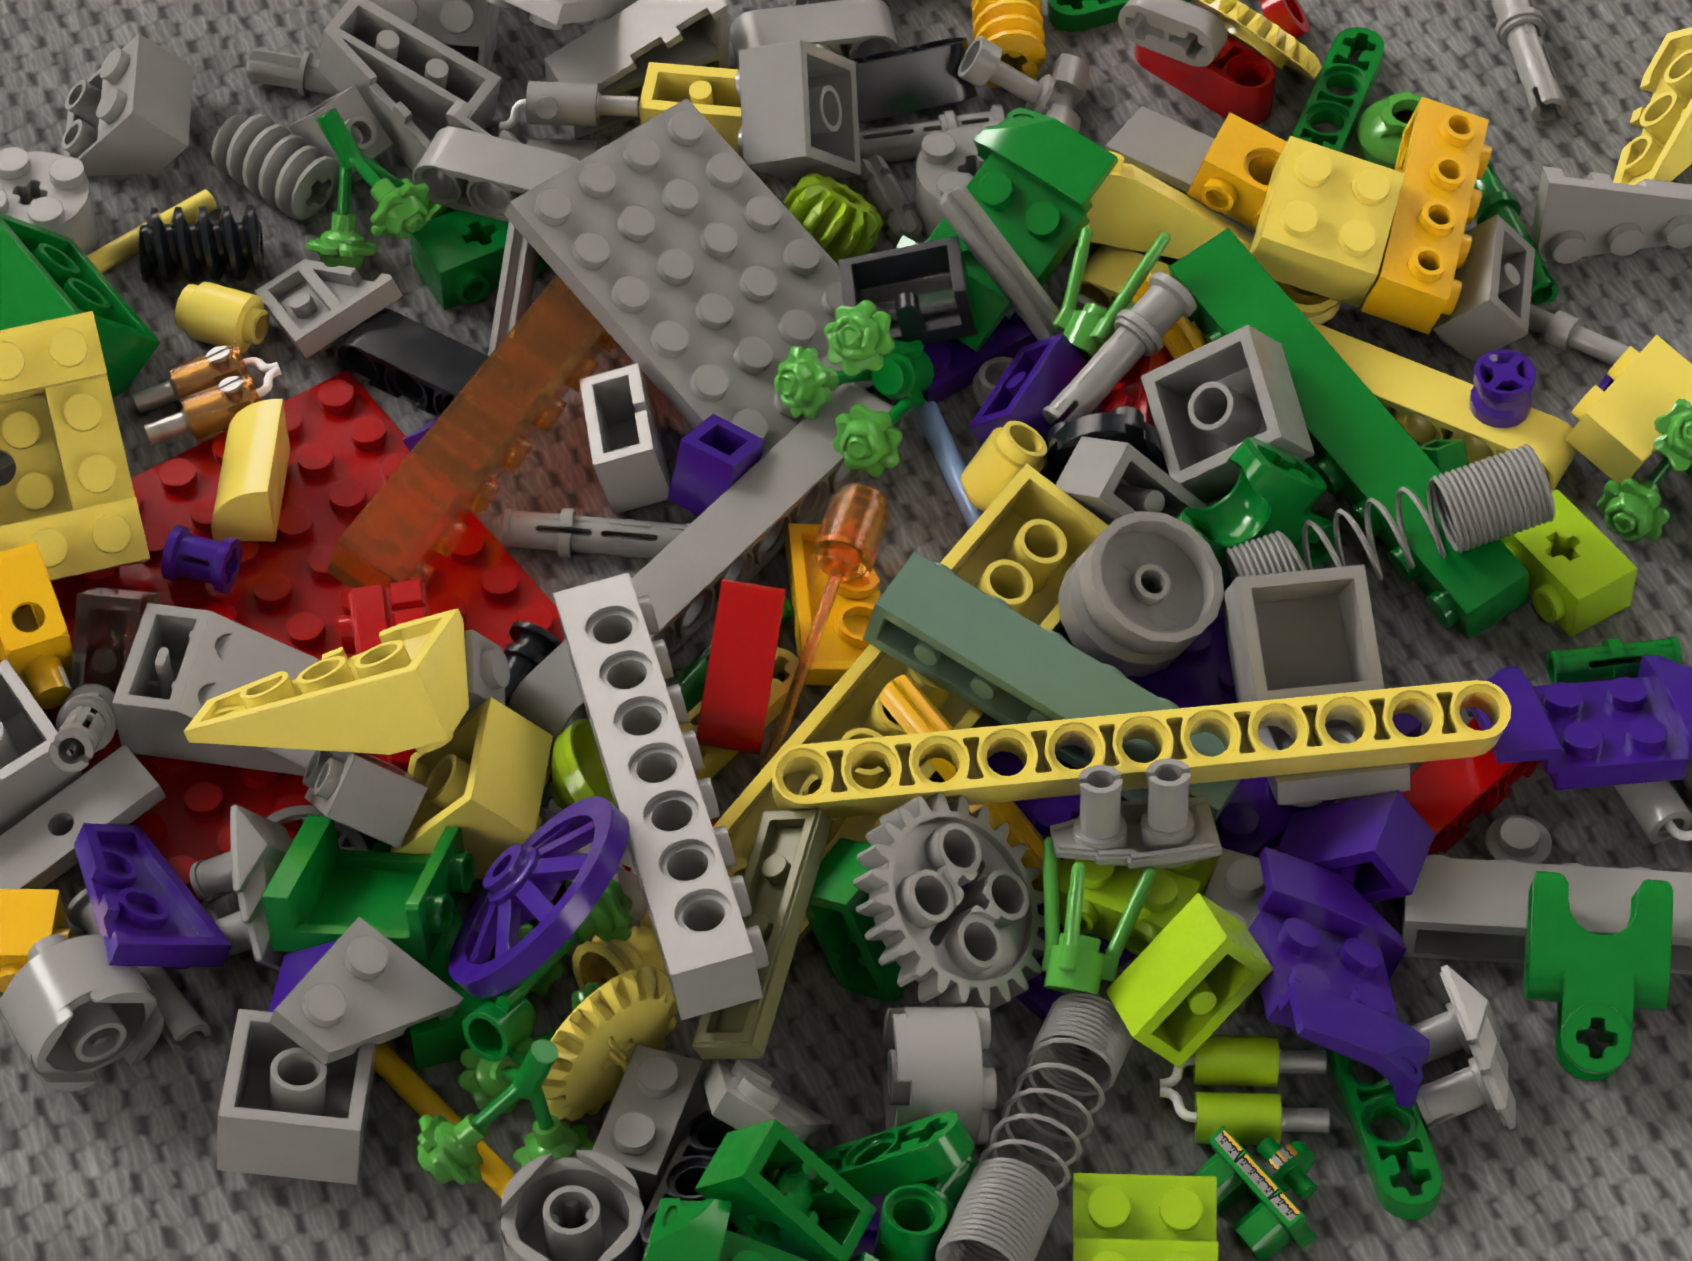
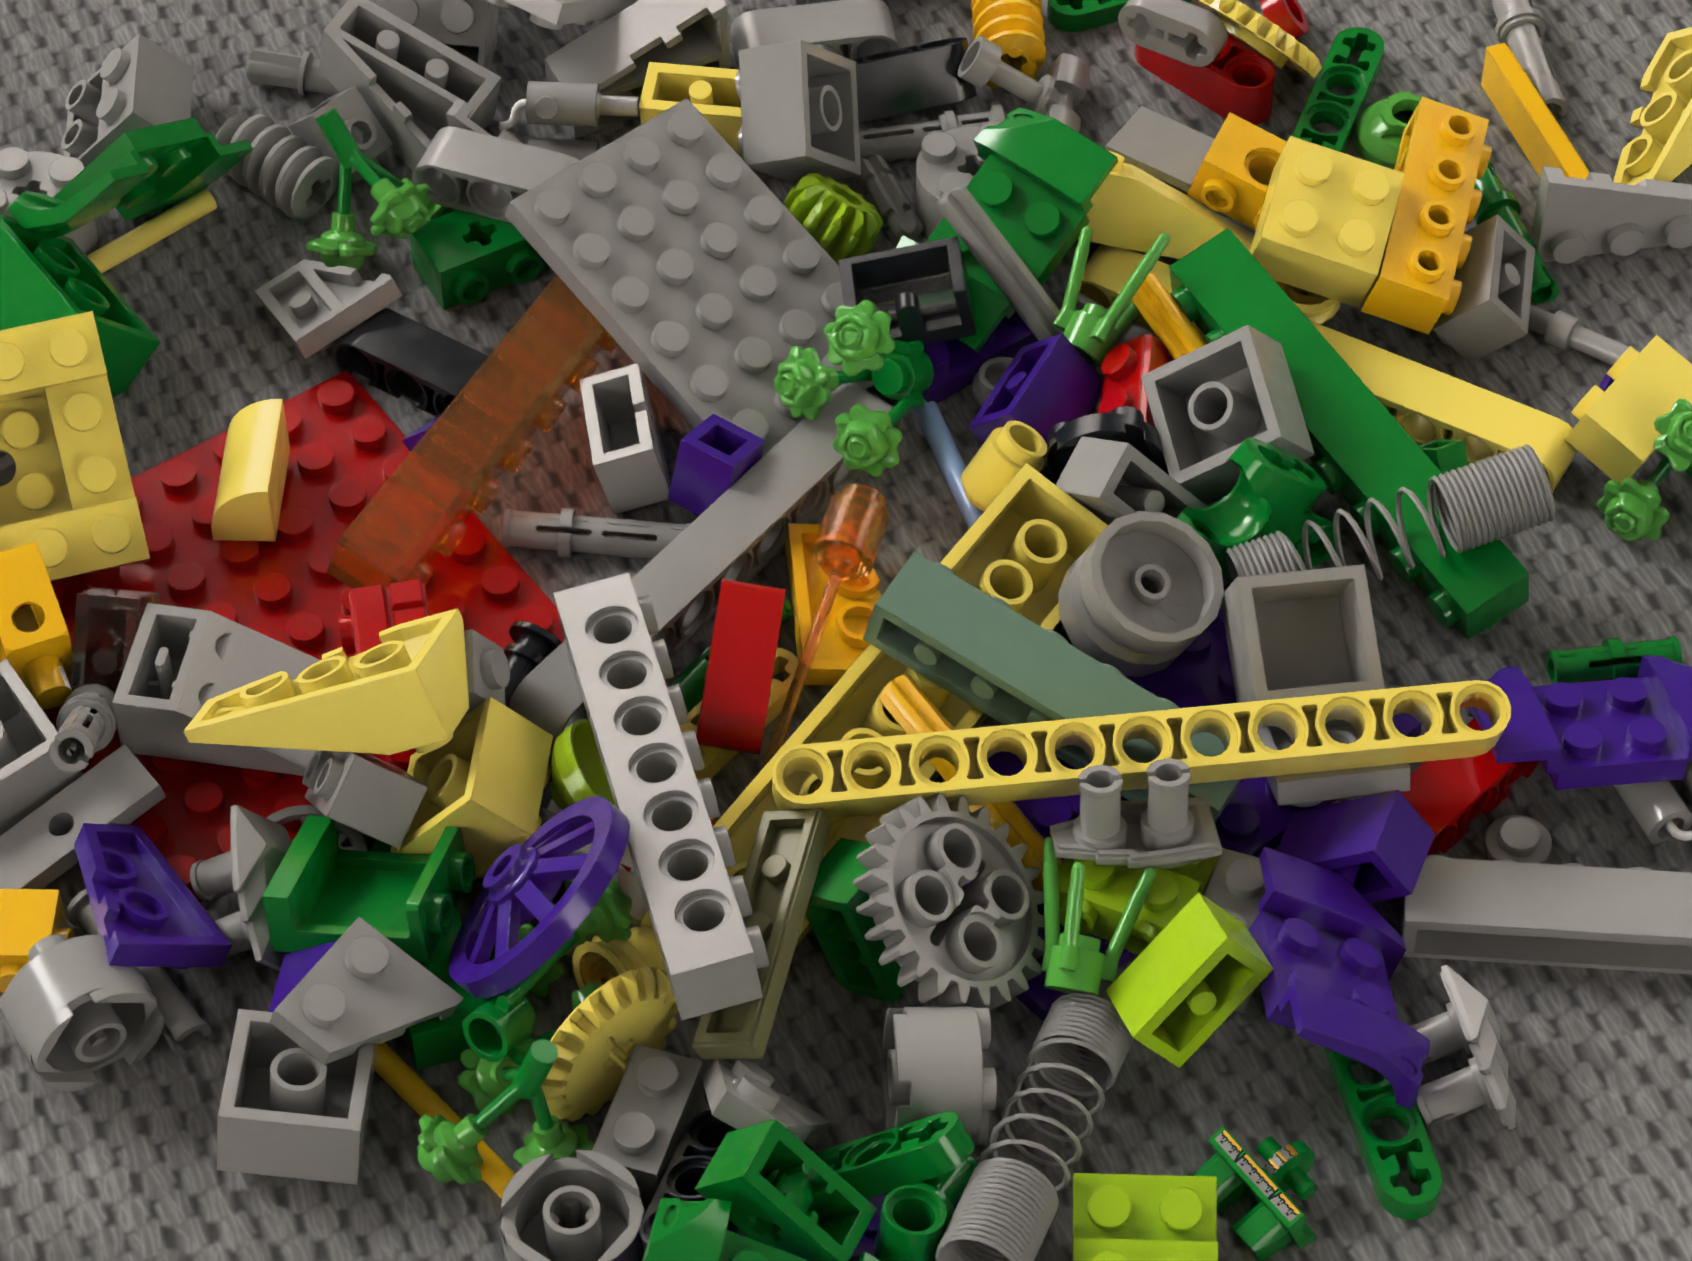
clear orange piece [132,343,282,445] -> none
black piece [139,205,264,283] -> none
dark purple bush [161,525,242,594] -> none
light yellow brick [175,281,269,353] -> none
light grey axle [488,221,539,382] -> none
light grey pin [1042,271,1197,425] -> none
lime piece [1160,1034,1330,1145] -> none
dark purple wheel [1470,349,1536,428] -> none
lime brick [1499,489,1638,637] -> none
green piece [1523,871,1673,1081] -> none
none -> green piece [7,117,254,239]
none -> yellow tile [1481,43,1590,179]

